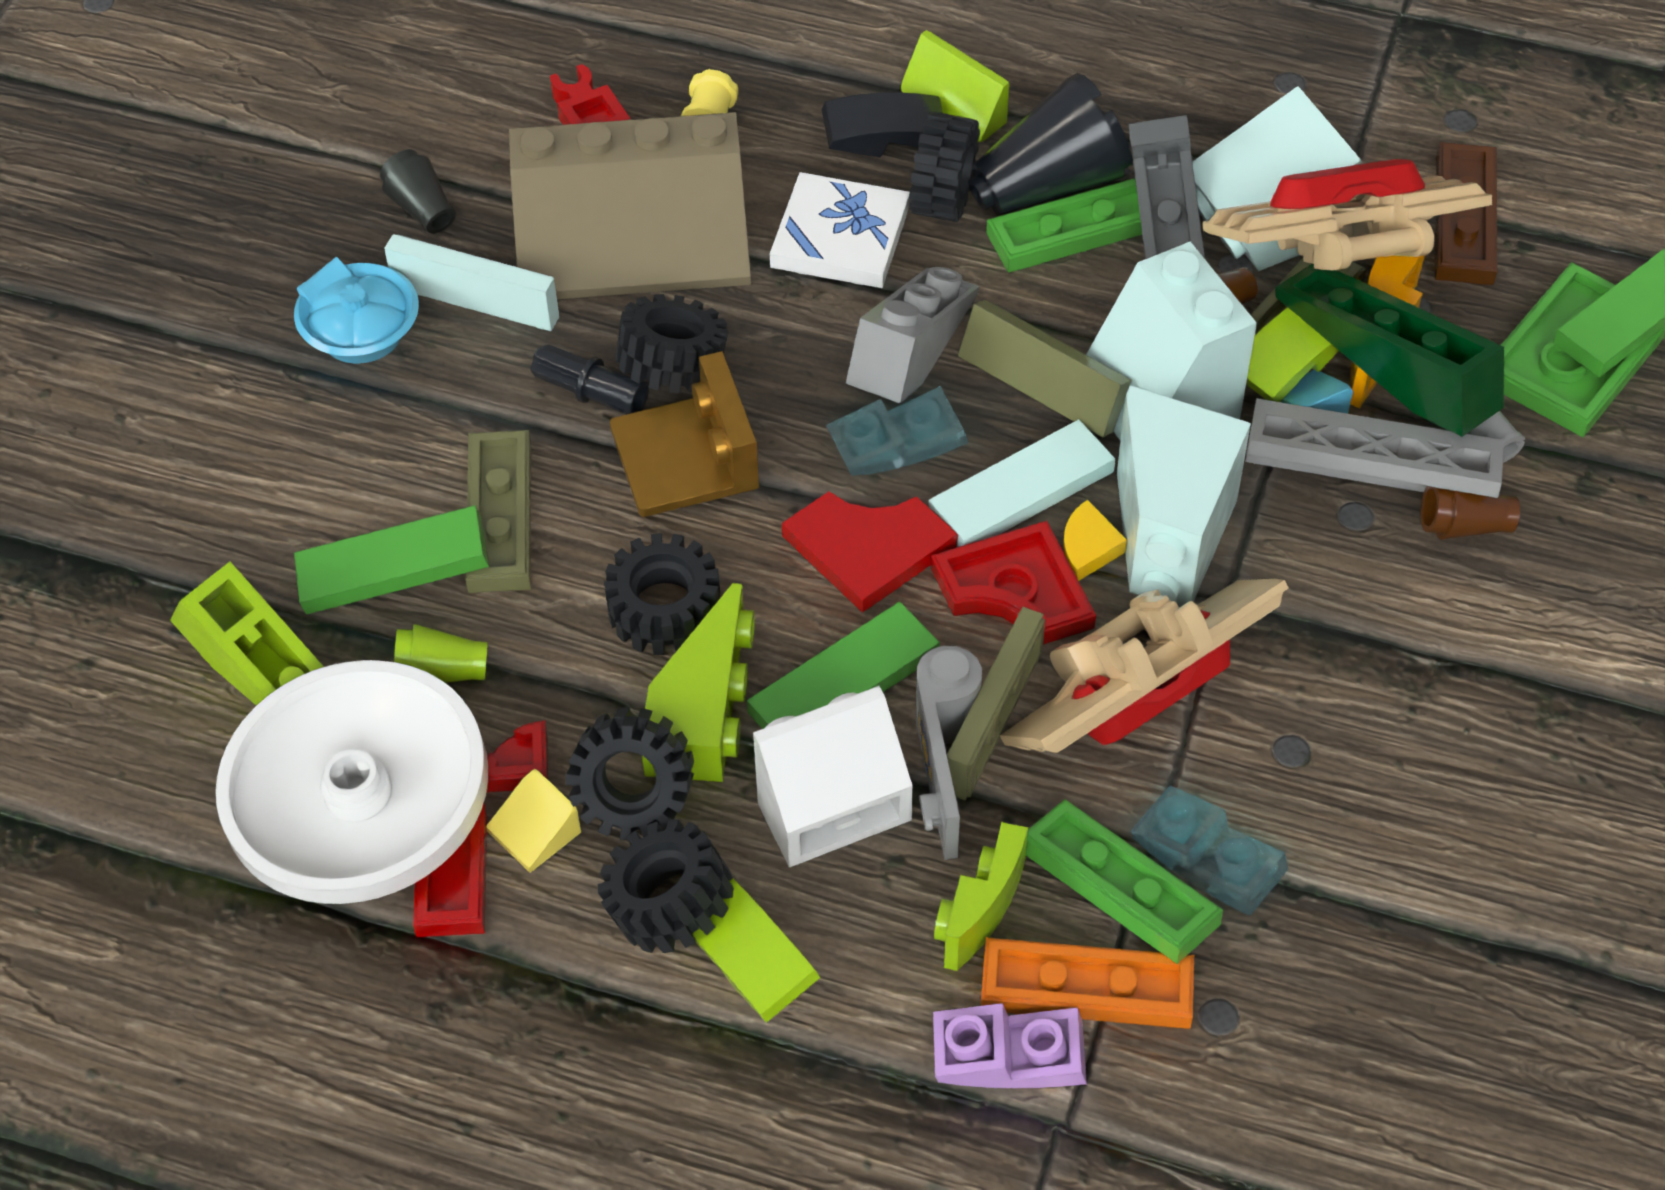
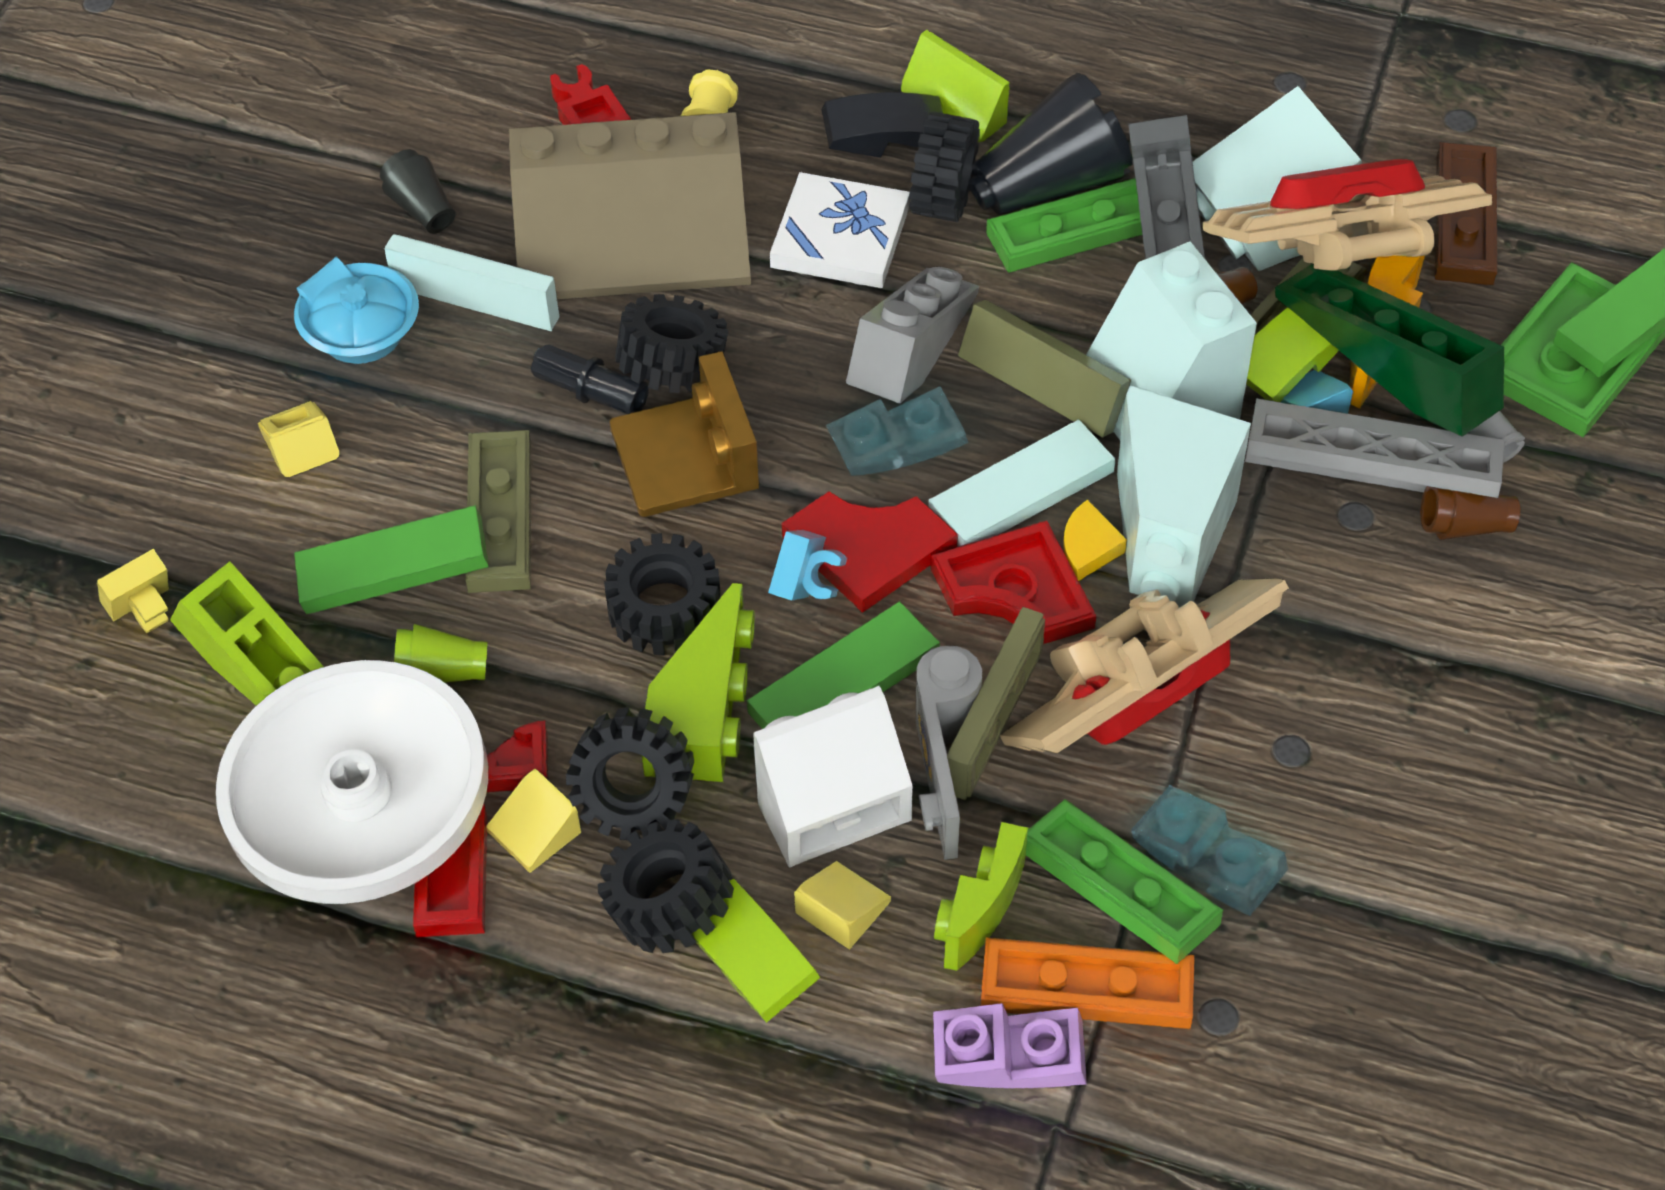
none -> light yellow tile [97,549,169,633]
none -> light yellow slope [258,401,339,477]
none -> medium azure tile [768,530,847,601]
none -> light yellow slope [794,861,891,950]

